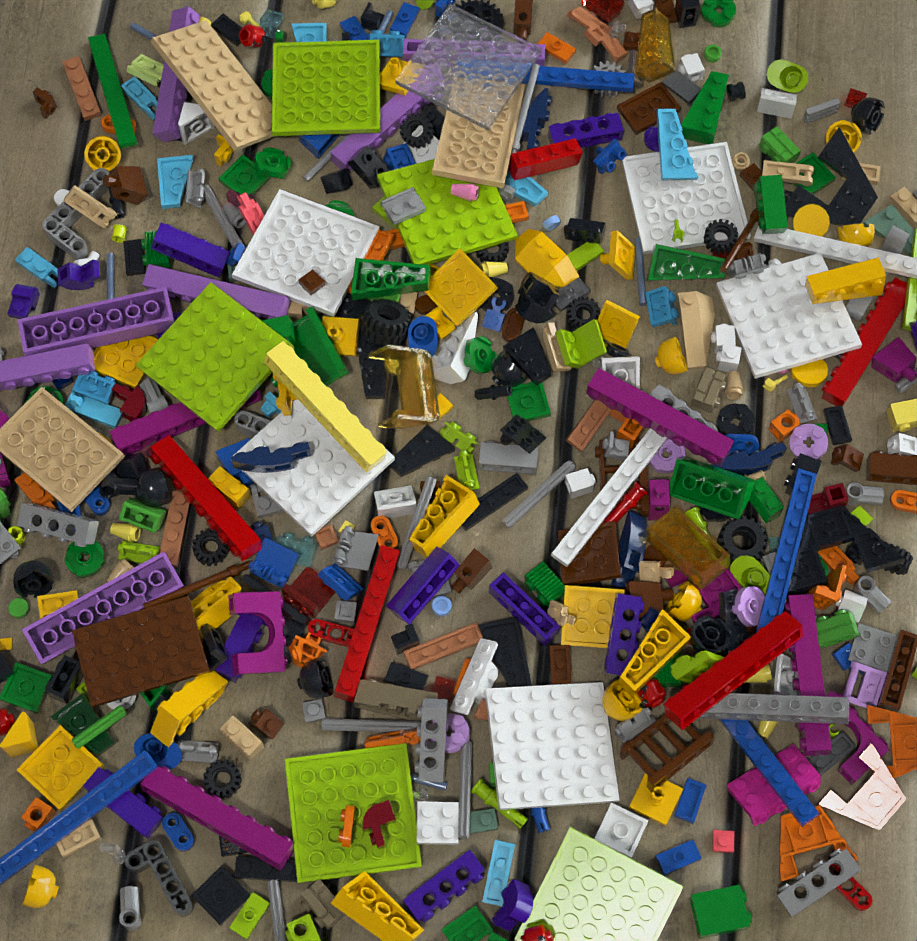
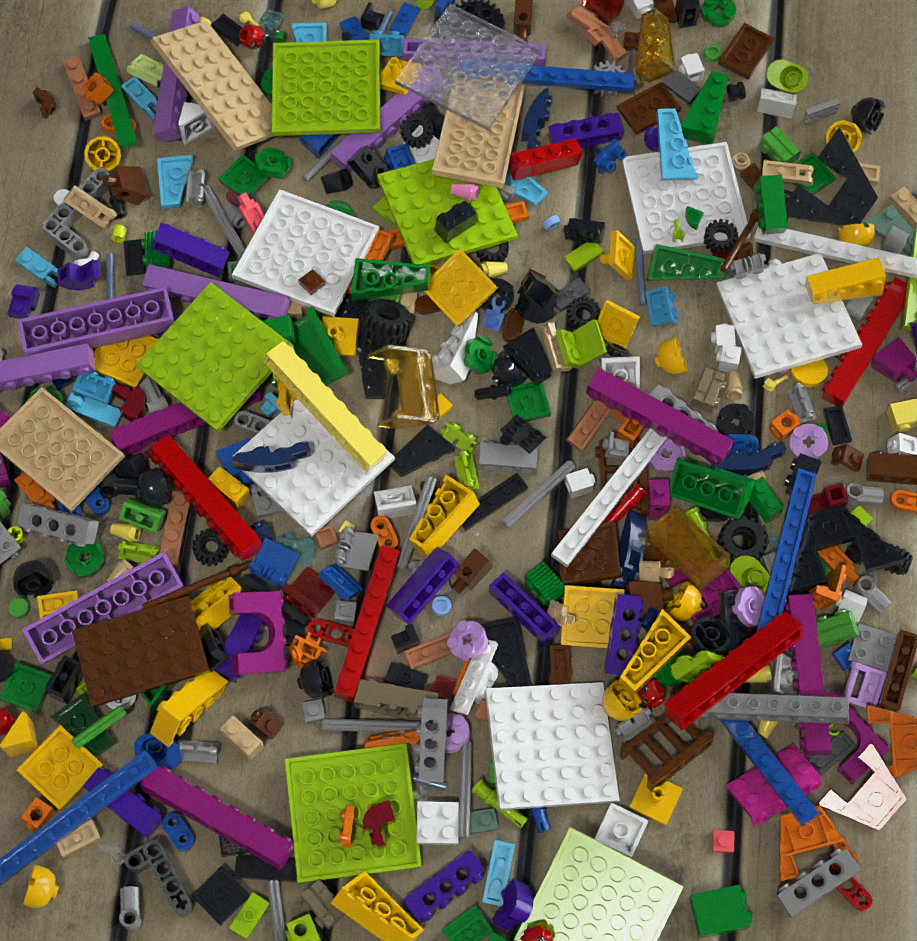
black tyre [203,759,242,799] -> none
yellow bracket [214,134,234,167] -> none
blue tile [226,243,245,266] -> none
light grey plate [381,187,426,226] -> none
blue piece [408,316,438,360] -> none
yellow bracket [425,307,456,339] -> none
light grey bar [511,64,540,154] -> none
yellow wedge [515,229,579,288] -> none
orange plate [538,32,576,64] -> none
blue plate [655,840,702,876] -> none
blue tile [674,778,707,824] -> none
tan wedge [675,291,715,369] -> none
yellow tile [792,204,830,237] -> none
clear red plate [844,88,867,108] -> none
none -> orange brick [82,72,114,105]
none -> black brick [434,201,477,243]
none -> lavender plate [447,620,488,661]
none -> green tile [685,206,704,230]
none -> reddish brown plate [718,23,775,80]

